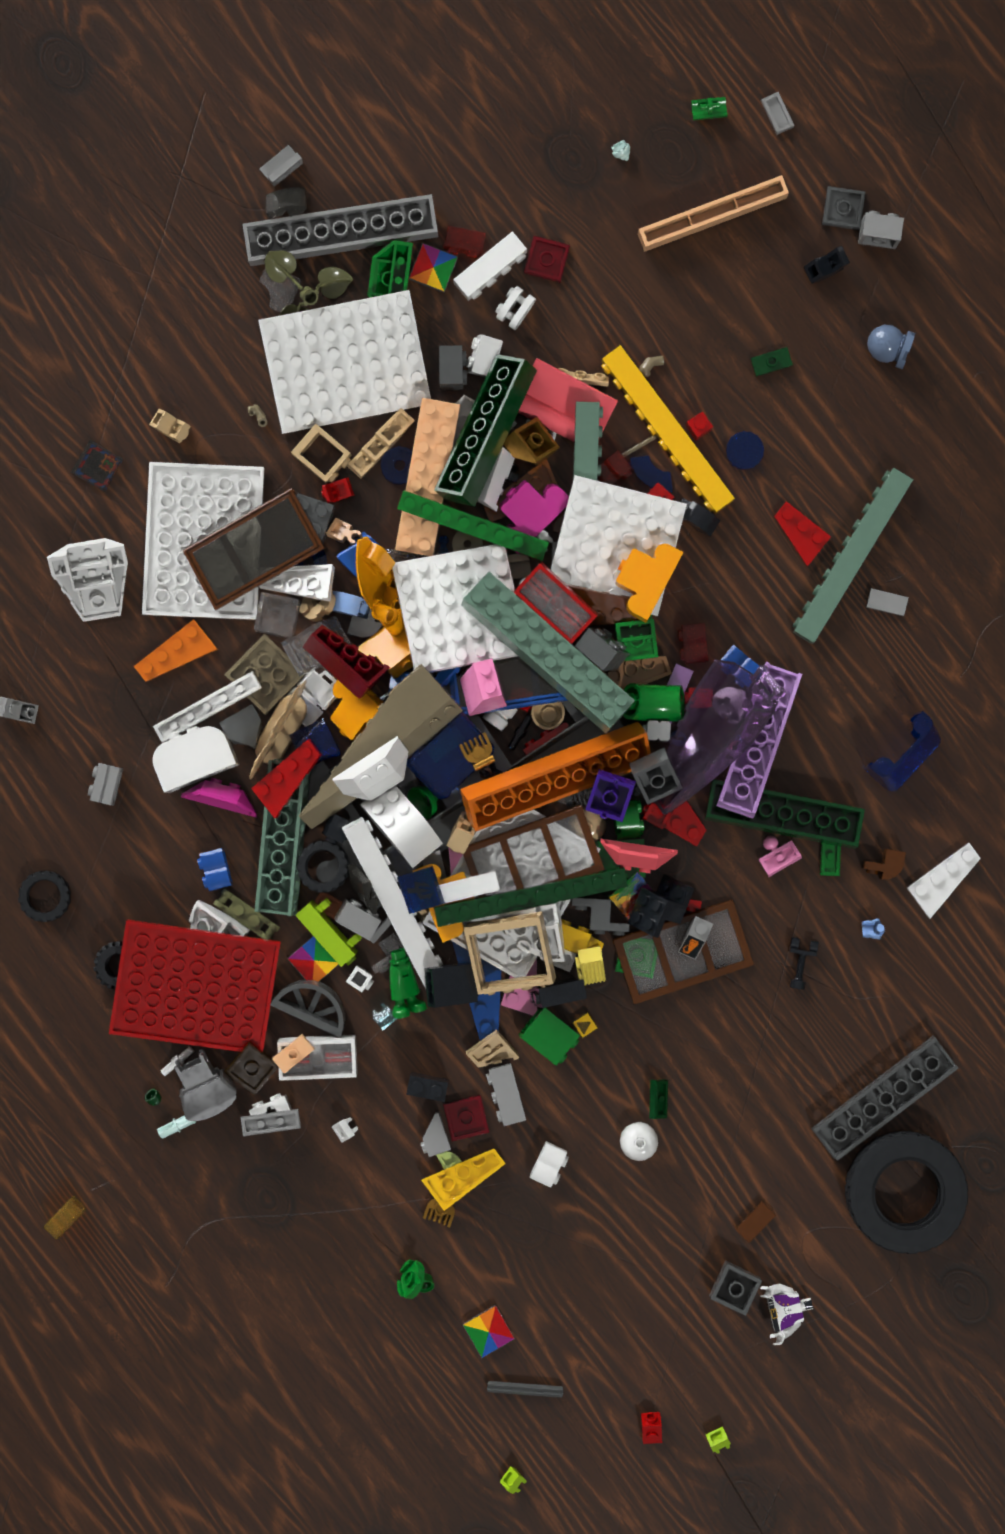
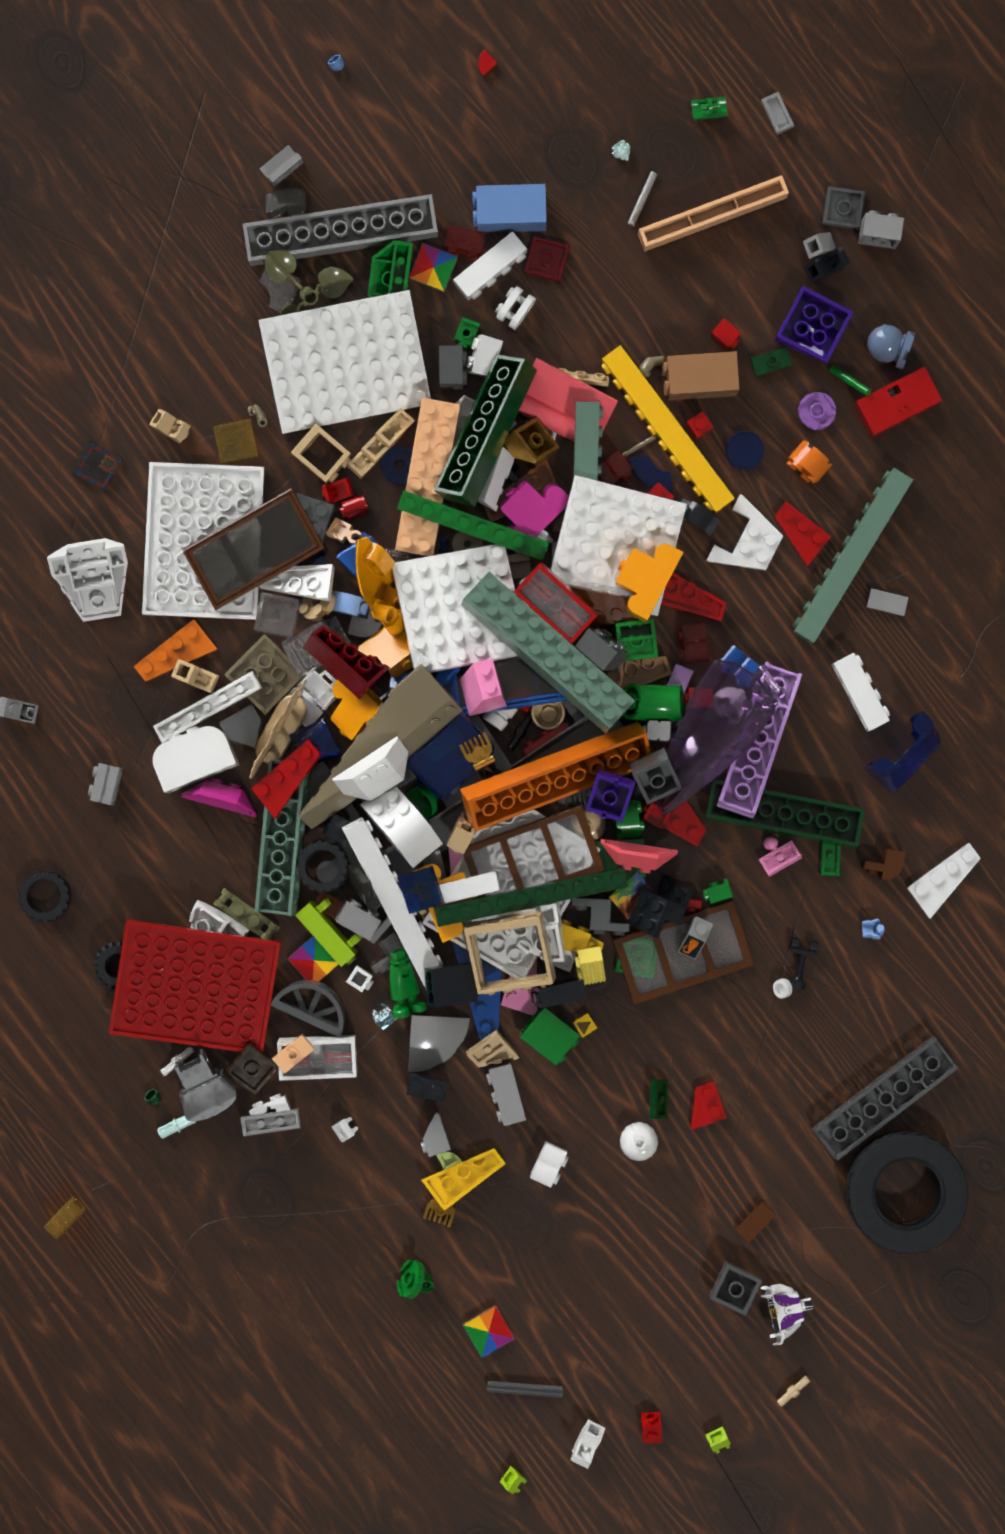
blue brick [197,848,233,891] -> none
dark red tile [443,1095,489,1142] -> none
none -> tan brick [171,659,219,693]
none -> clear yellow tile [213,419,259,465]
none -> medium blue hinge [328,55,345,72]
none -> red brick [339,496,369,520]
none -> light grey brick [408,1014,470,1072]
none -> green brick [454,317,480,349]
none -> medium blue brick [473,184,546,233]
none -> red tile [478,49,497,77]
none -> white brick [571,1419,605,1469]
none -> light grey bar [627,171,657,227]
none -> red wing [661,572,726,622]
none -> medium nougat brick [662,351,739,401]
none -> red wing [690,1081,727,1130]
none -> green brick [702,878,733,904]
none -> white wing [706,494,783,571]
none -> red brick [710,318,741,351]
none -> white tile [773,978,792,999]
none -> dark purple slope [774,286,853,363]
none -> tan bar [777,1375,811,1407]
none -> orange brick [786,440,832,484]
none -> medium lavender tile [798,392,836,430]
none -> light grey brick [803,232,836,259]
none -> green piece [829,366,871,396]
none -> white brick [831,653,890,732]
none -> red brick [854,367,942,438]

